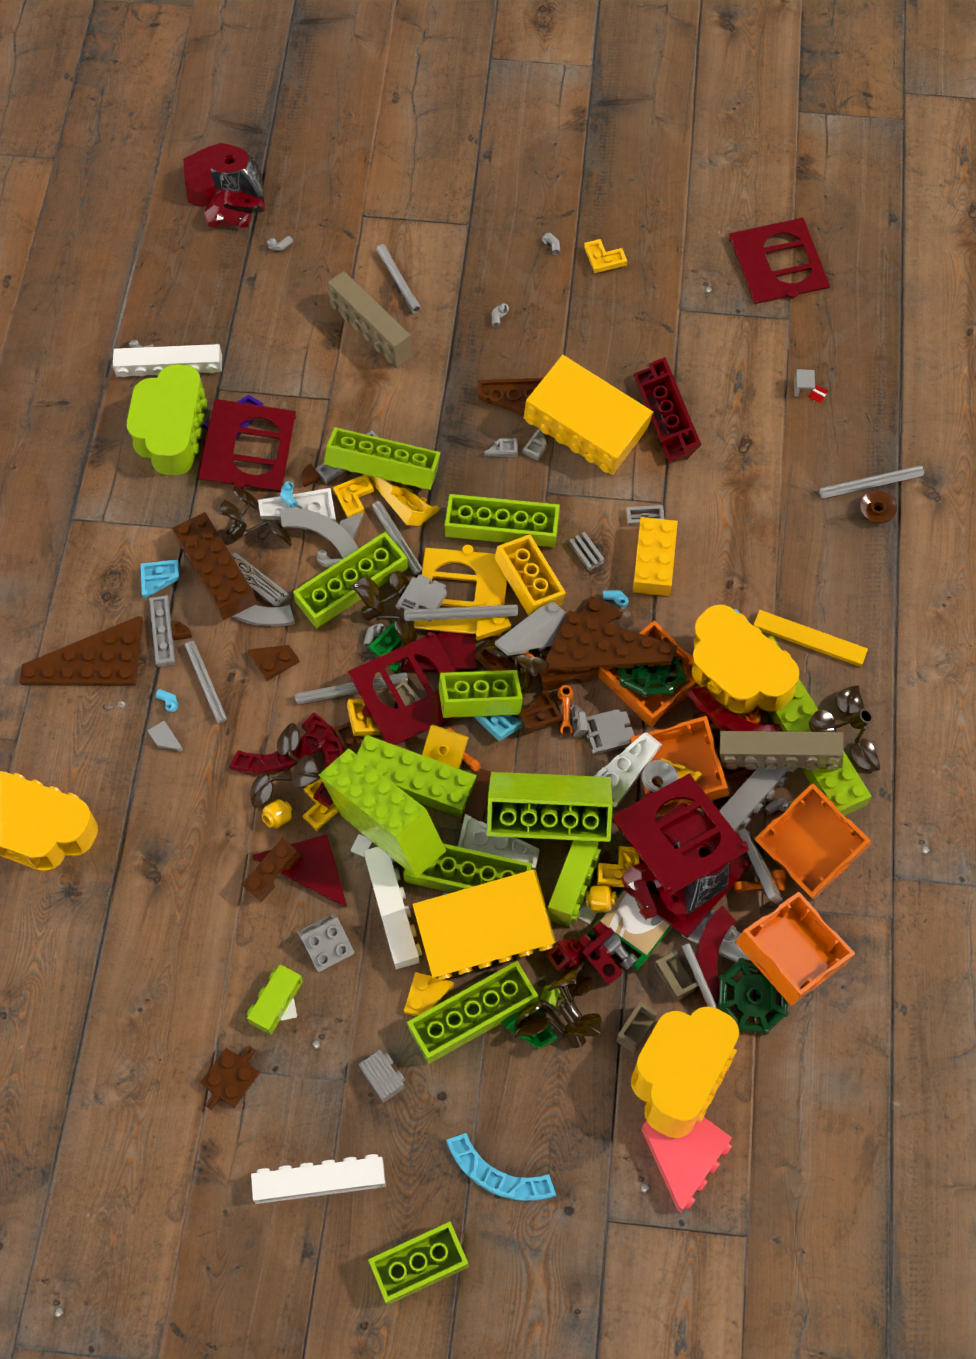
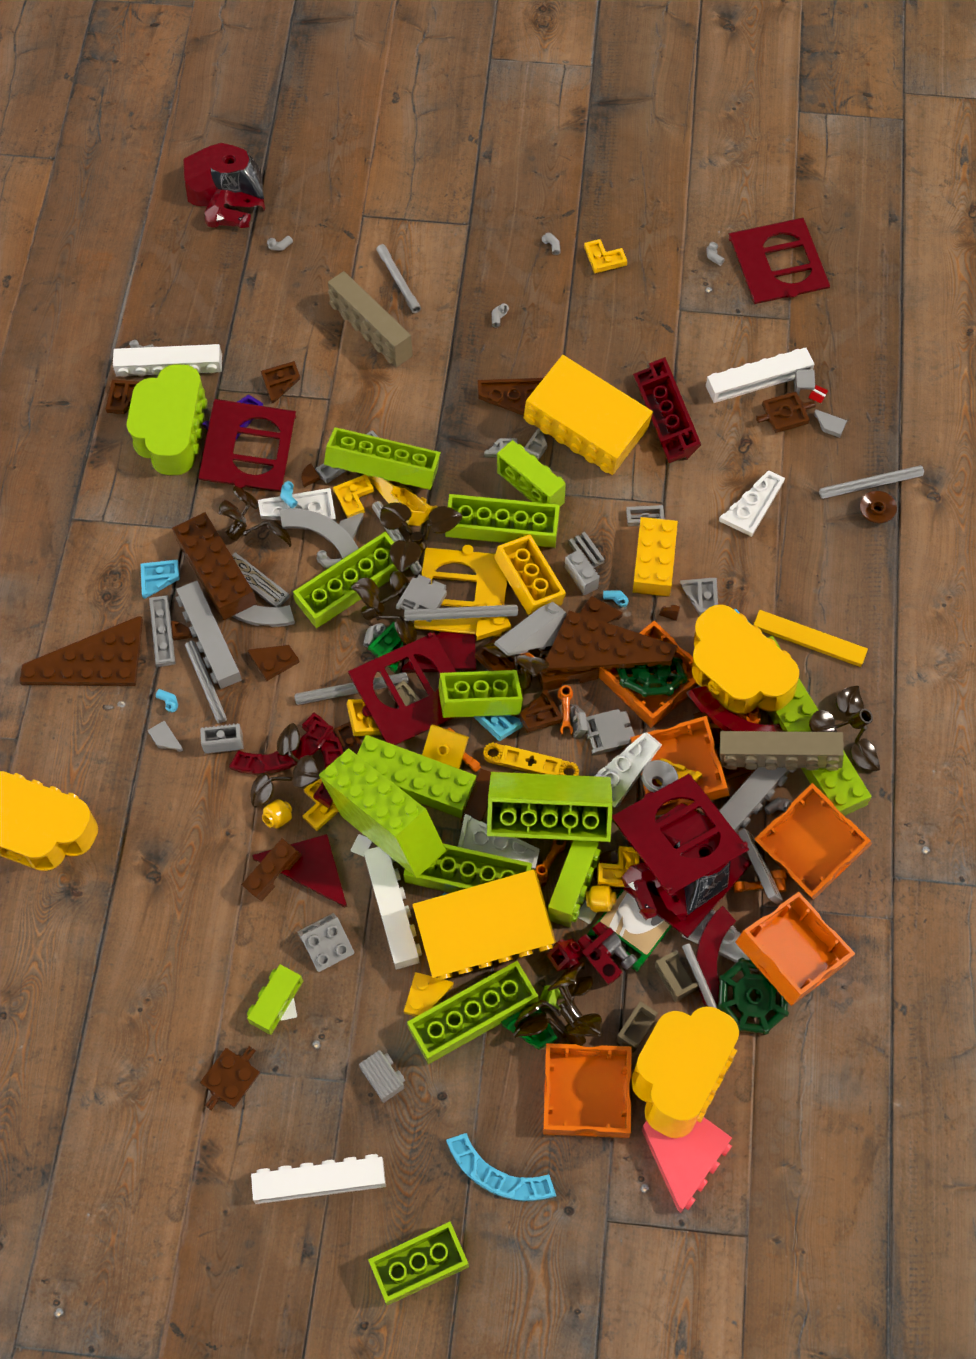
none -> reddish brown wing [105,379,139,414]
none -> light grey brick [175,581,242,689]
none -> light grey brick [200,723,244,754]
none -> reddish brown wing [261,361,300,403]
none -> dark brown plant [380,503,463,573]
none -> yellow piece [483,742,579,776]
none -> lime brick [497,440,566,507]
none -> orange brick [536,839,566,887]
none -> orange tile [543,1043,632,1138]
none -> light grey brick [565,549,600,595]
none -> reddish brown tile [659,605,680,621]
none -> light grey wing [680,578,718,615]
none -> light grey arm [706,242,725,266]
none -> white brick [706,348,814,403]
none -> white wing [719,471,785,537]
none -> reddish brown plate [756,392,816,433]
none -> light grey tile [814,409,847,438]

